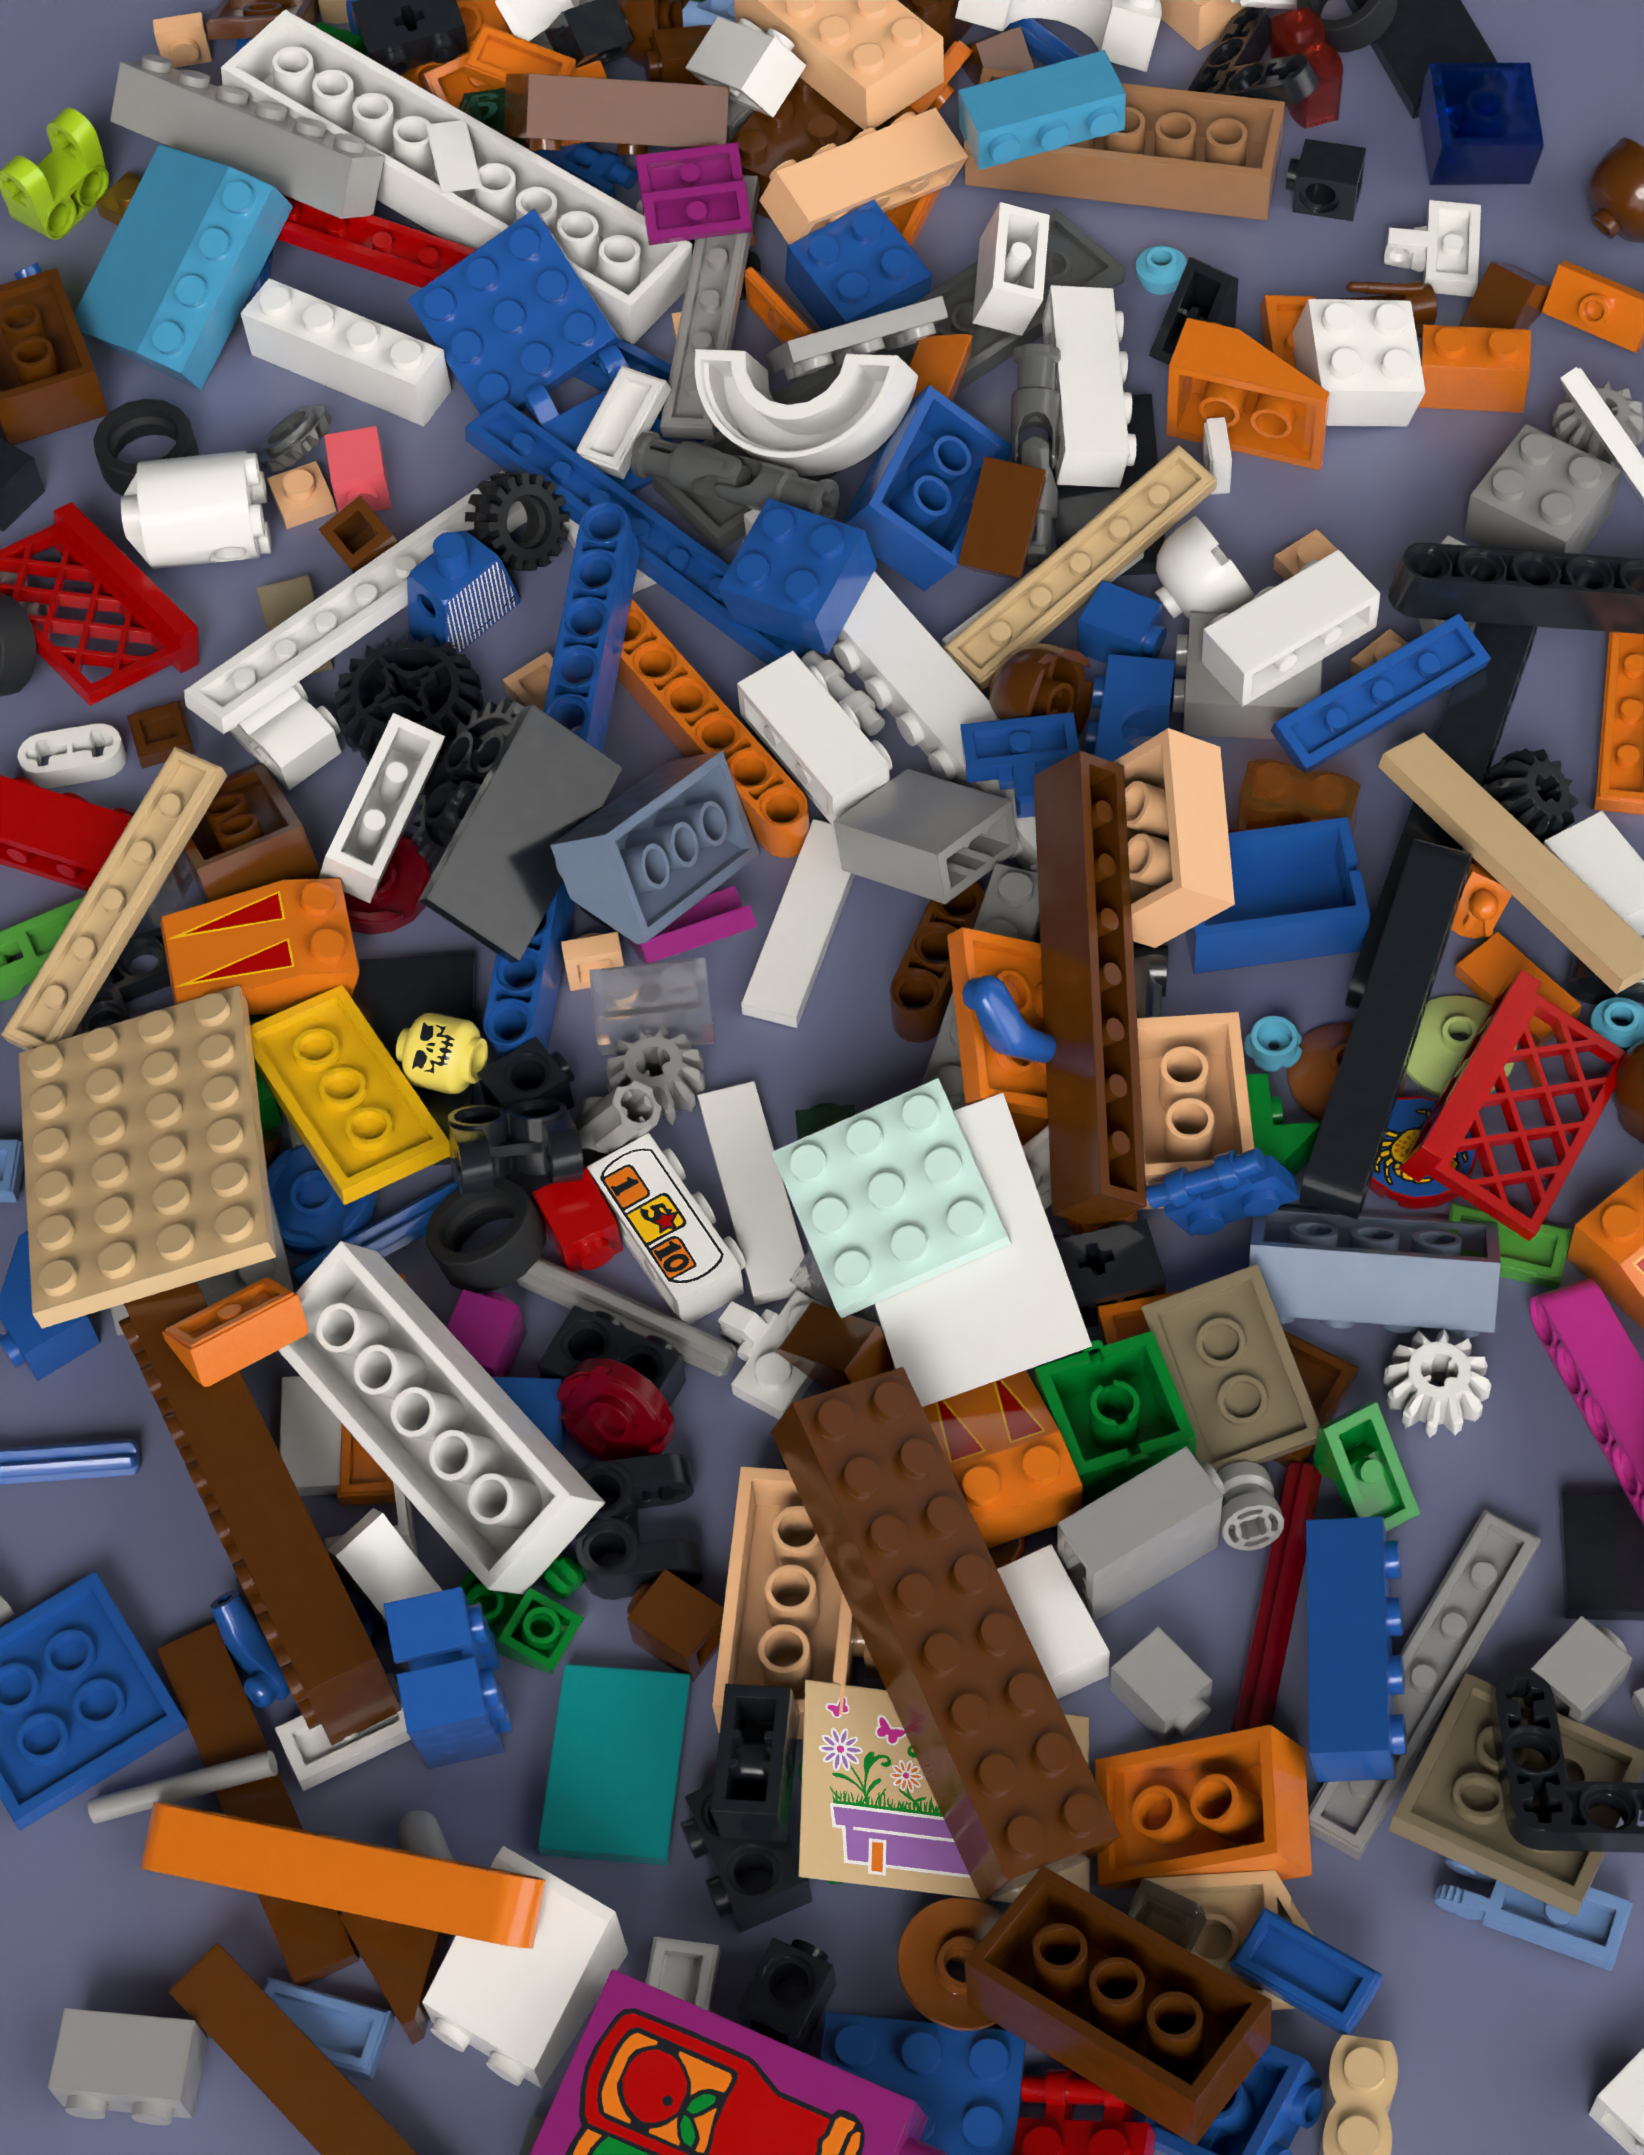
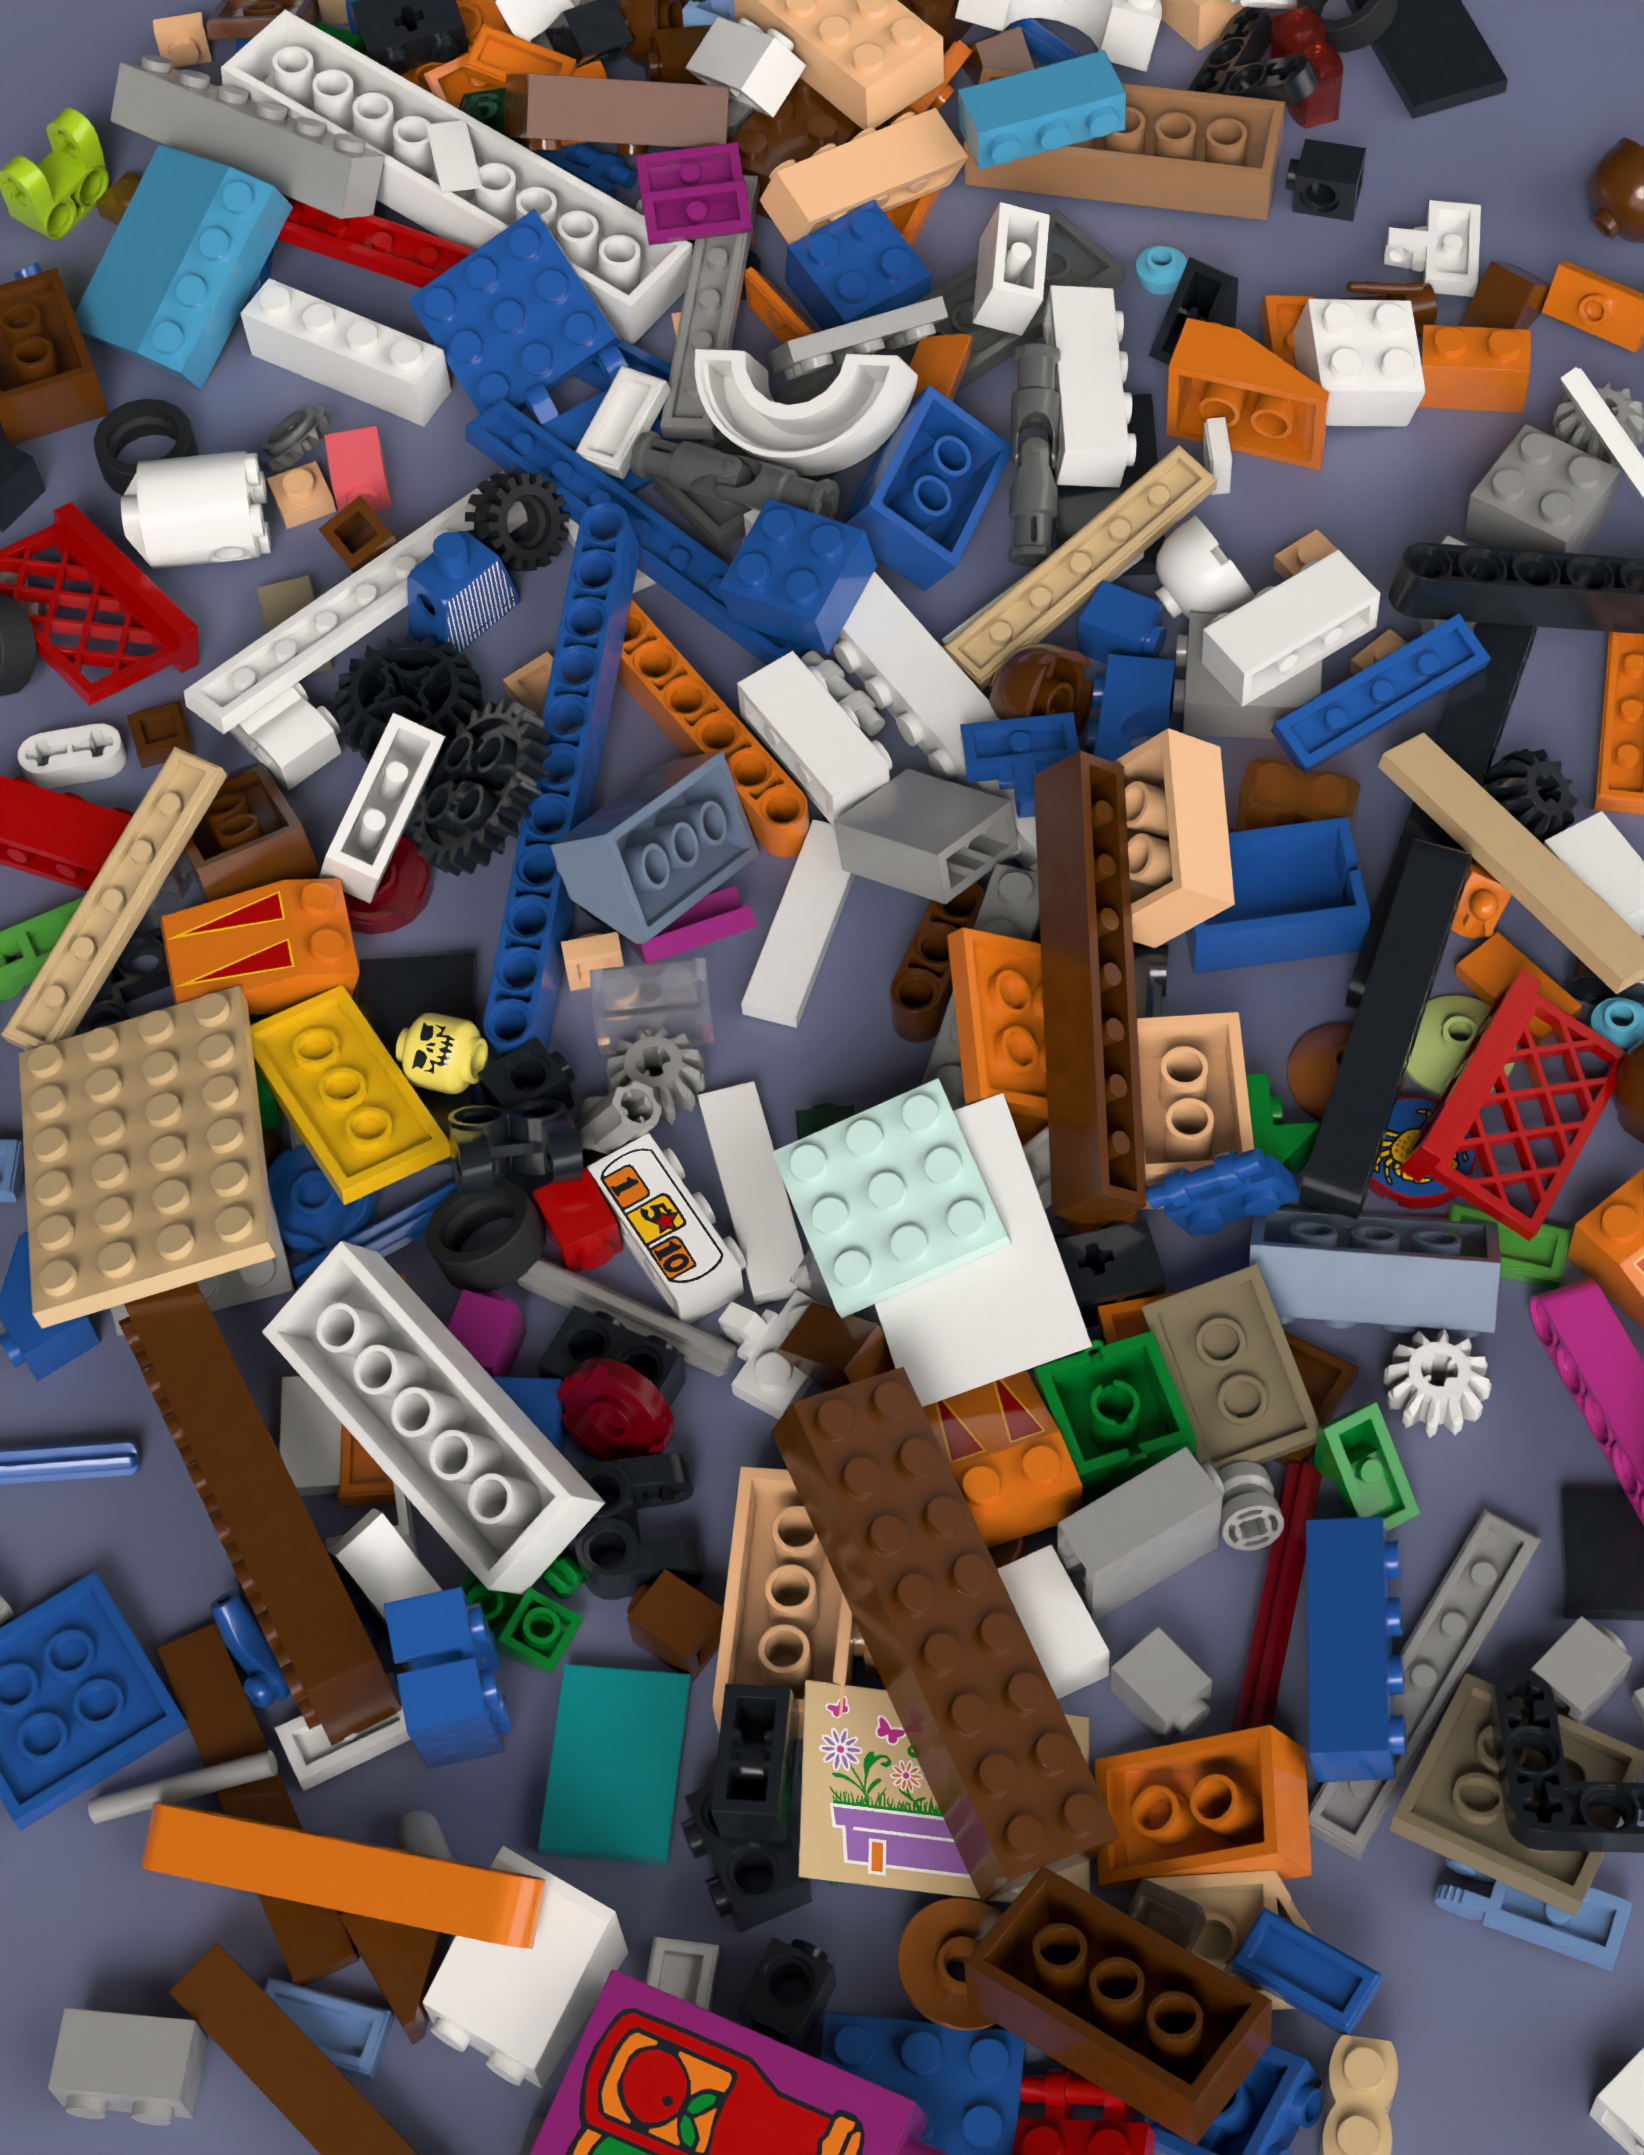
orange slope [162,1277,308,1387] -> none
black tile [418,704,623,963] -> none
reddish brown brick [958,456,1048,580] -> none
blue arm [962,975,1057,1063] -> none
medium azure plate [1244,1016,1302,1072] -> none
clear blue brick [1417,62,1544,185] -> none

